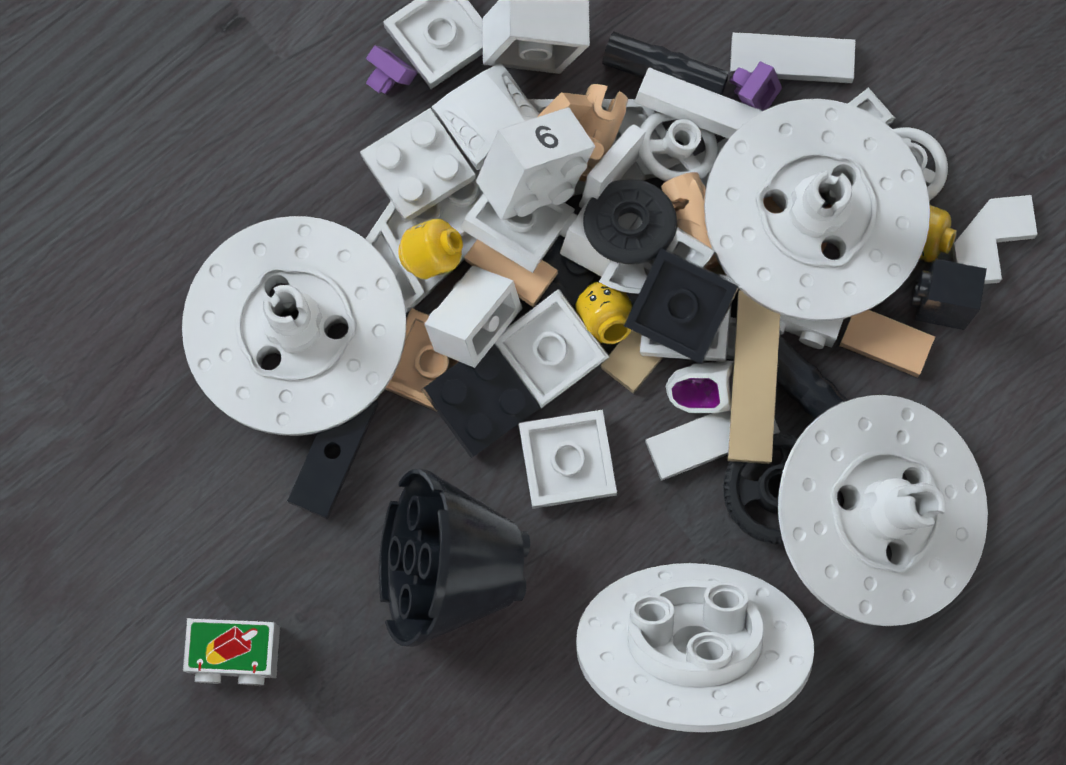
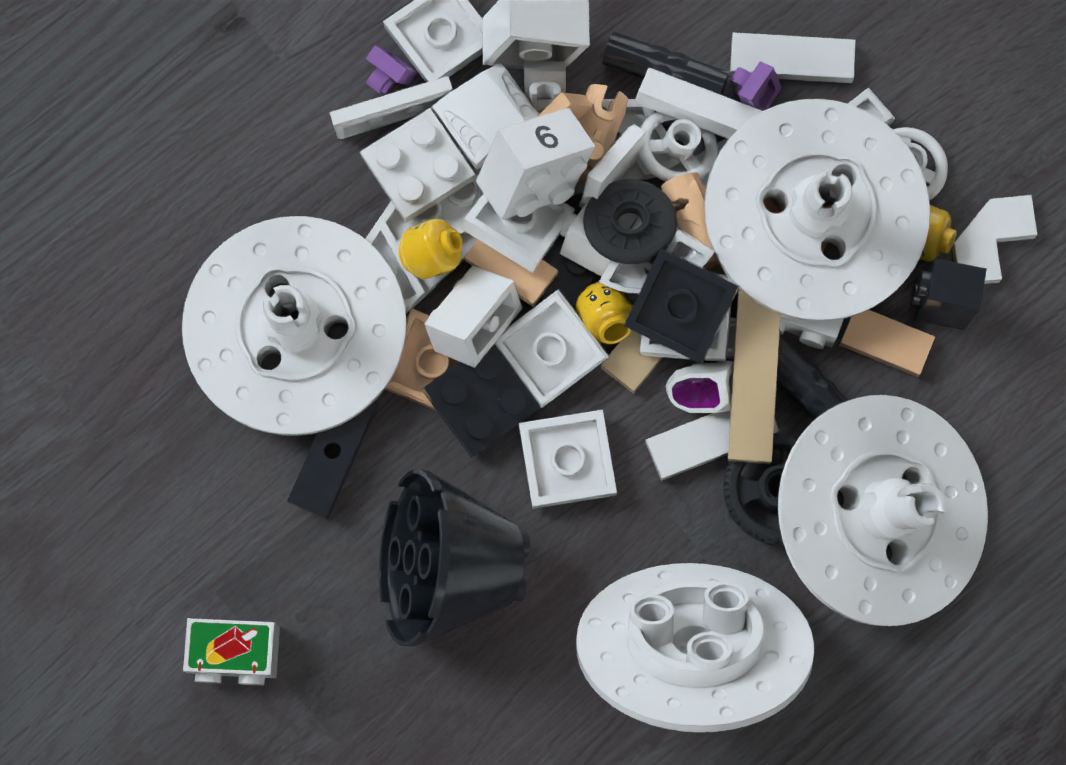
none -> white tile [329,76,453,140]
none -> white tile [524,61,566,108]

